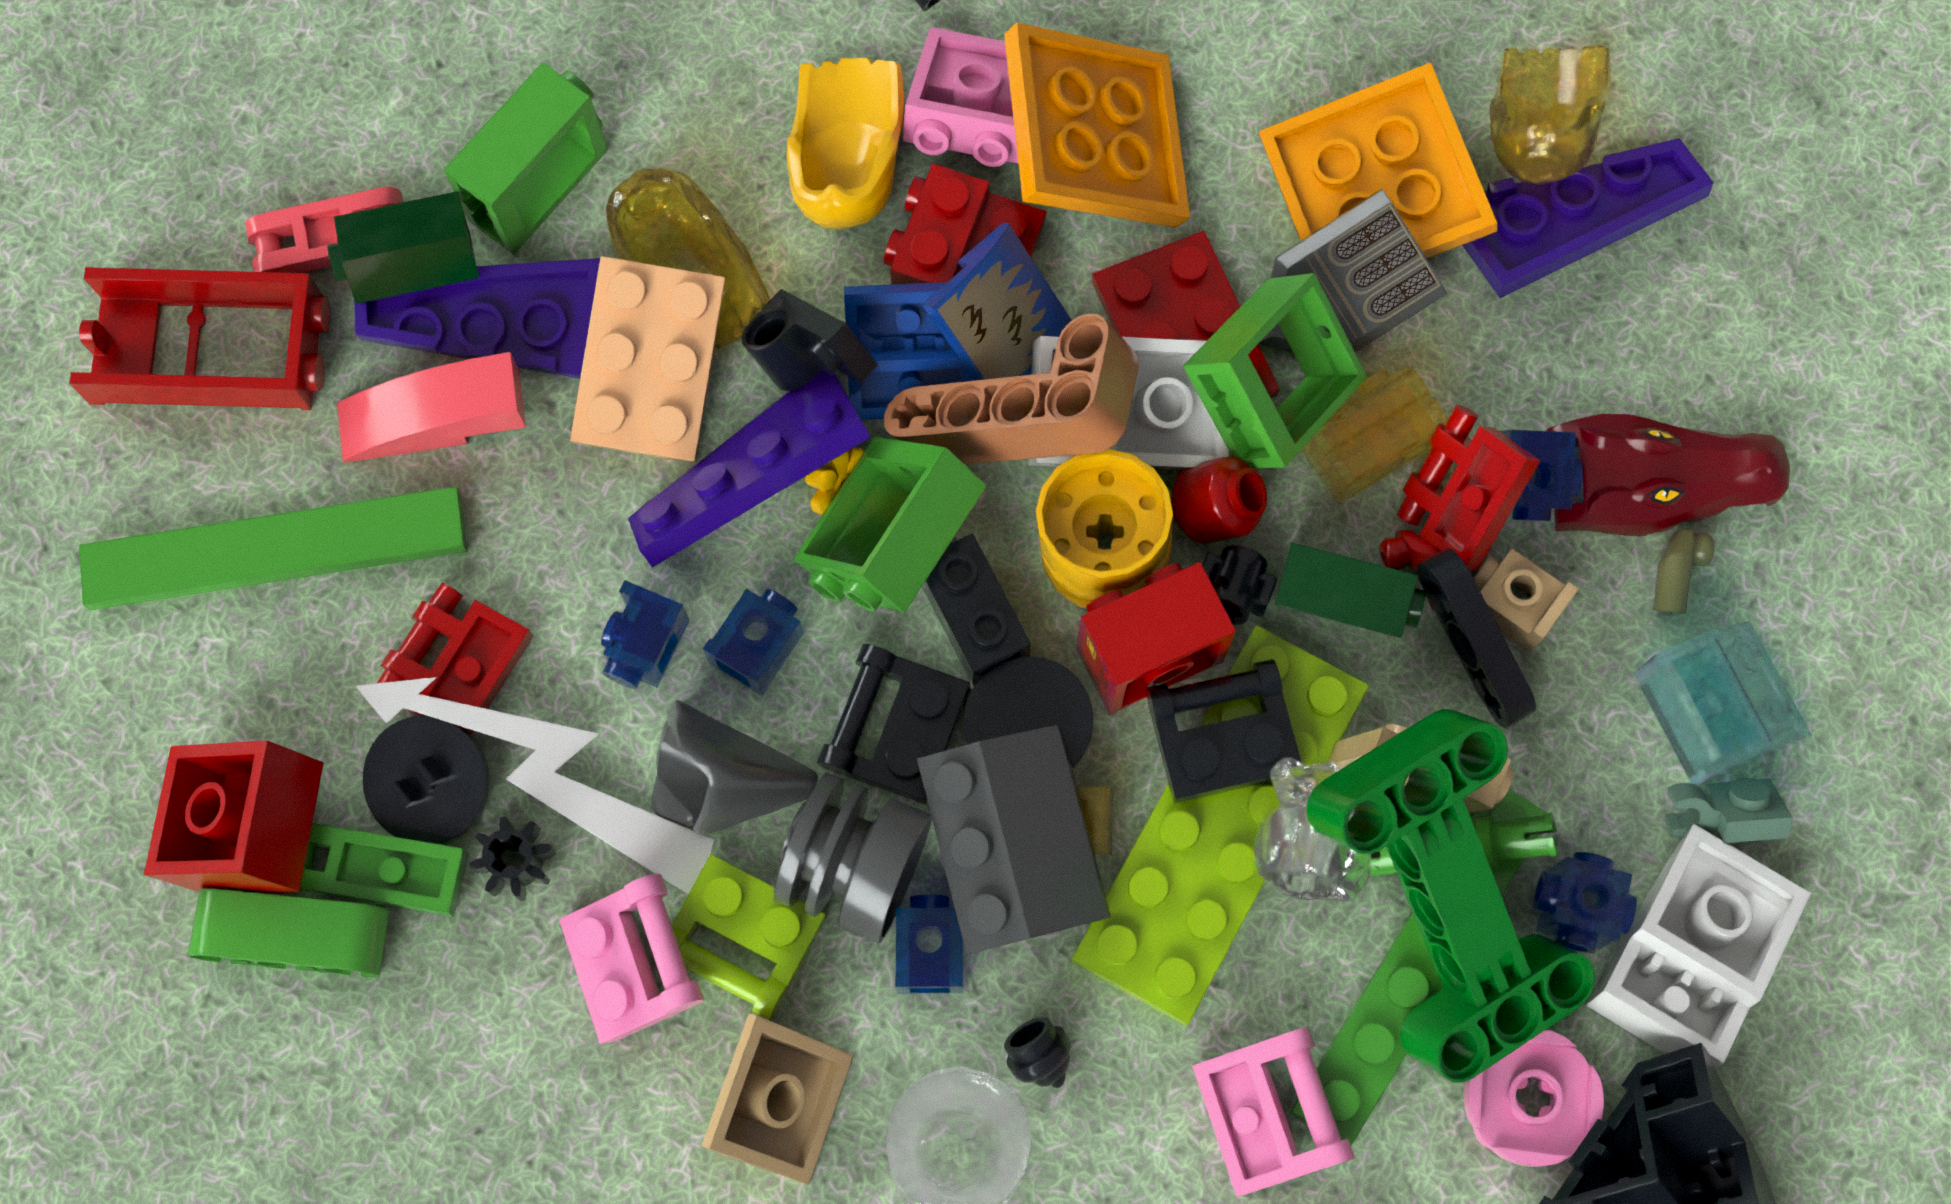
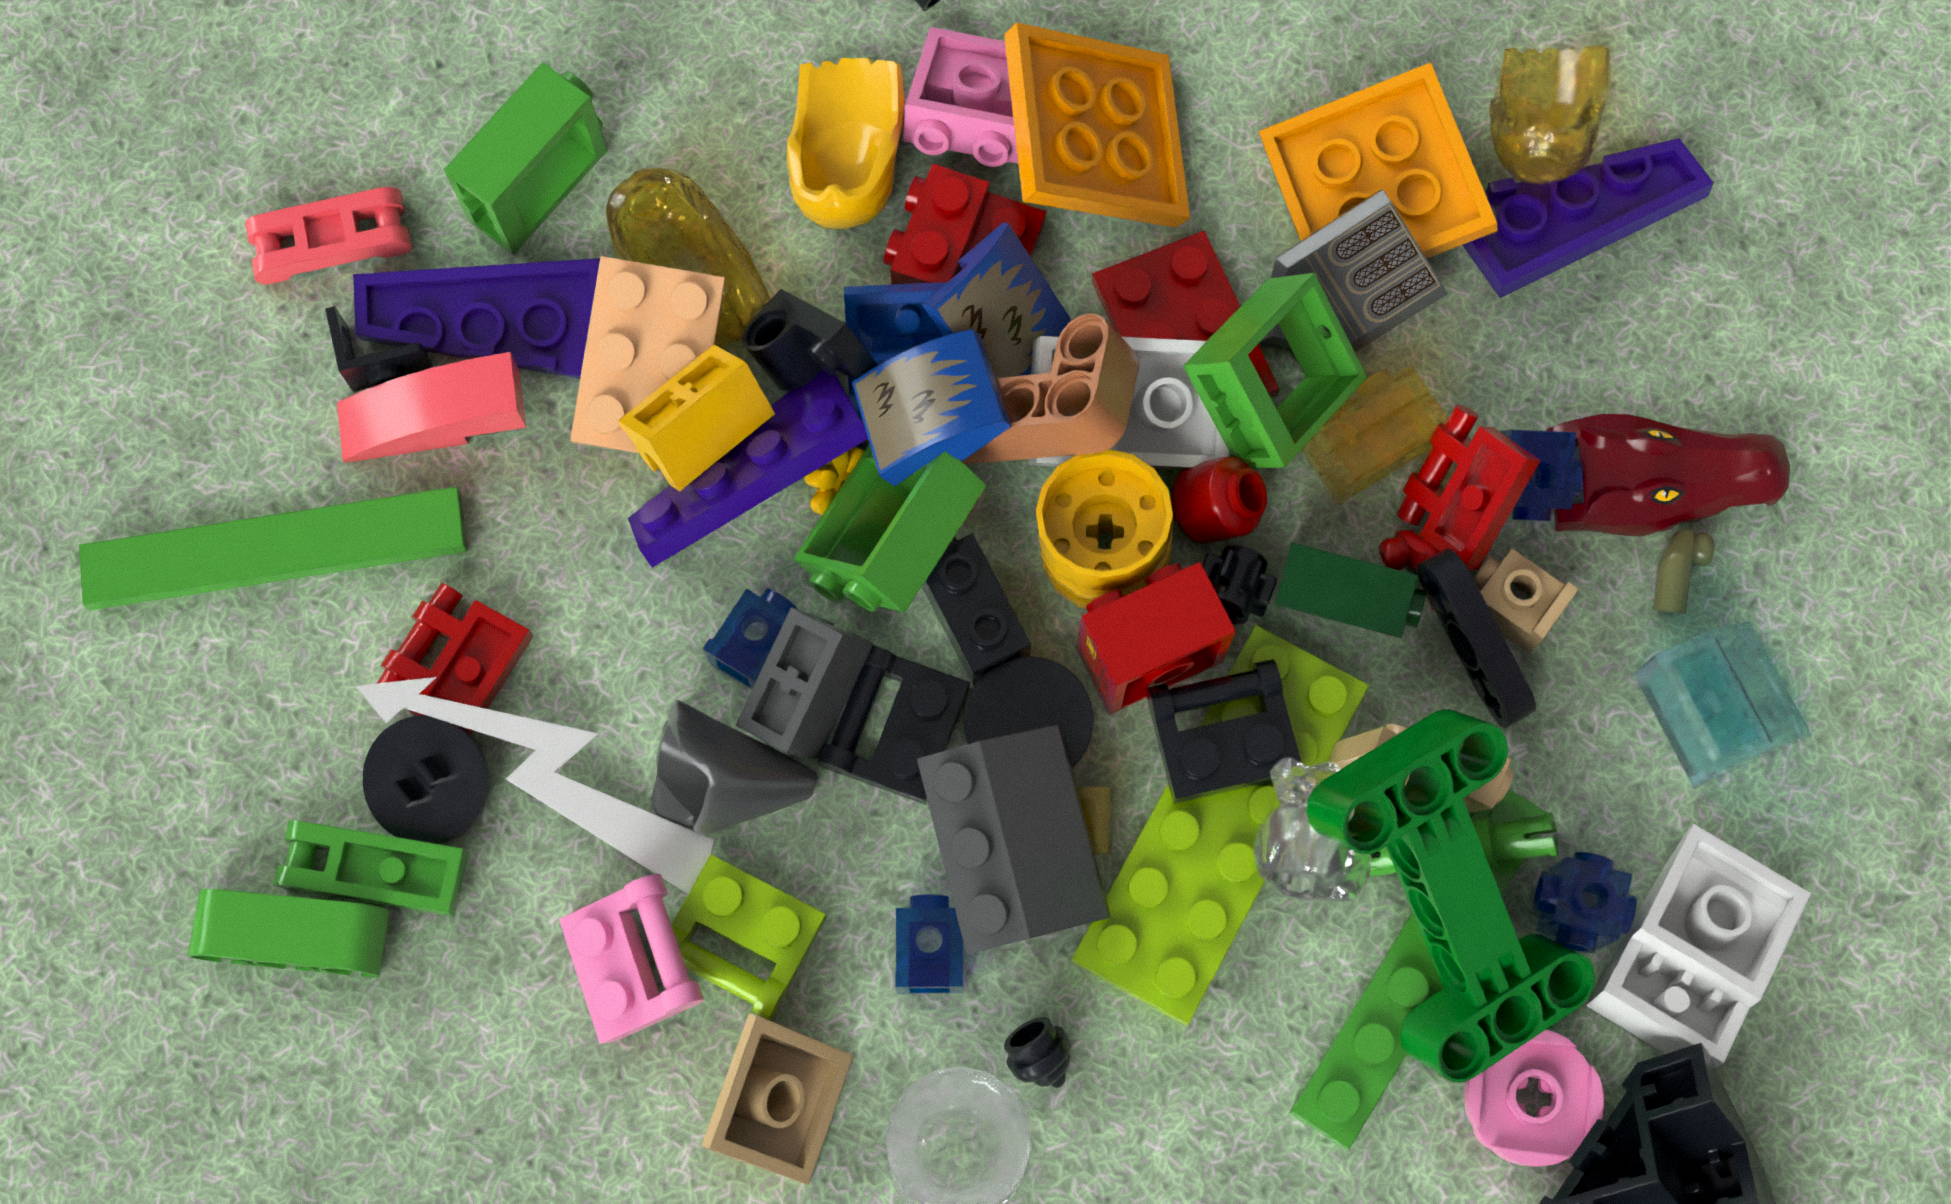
red door [69,267,331,410] -> none
red brick [144,740,324,892] -> none
dark green brick [327,191,479,304] -> none
black gear [469,816,556,901] -> none
clear blue brick [601,580,690,689] -> none
dark grey wheel [774,772,932,943] -> none
bright pink plate [1192,1027,1355,1197] -> none
sand green plate [1665,778,1793,843] -> none
none -> black bracket [325,306,433,392]
none -> yellow hinge [618,344,775,492]
none -> dark grey hinge [736,607,874,759]
none -> slope [852,329,1012,486]

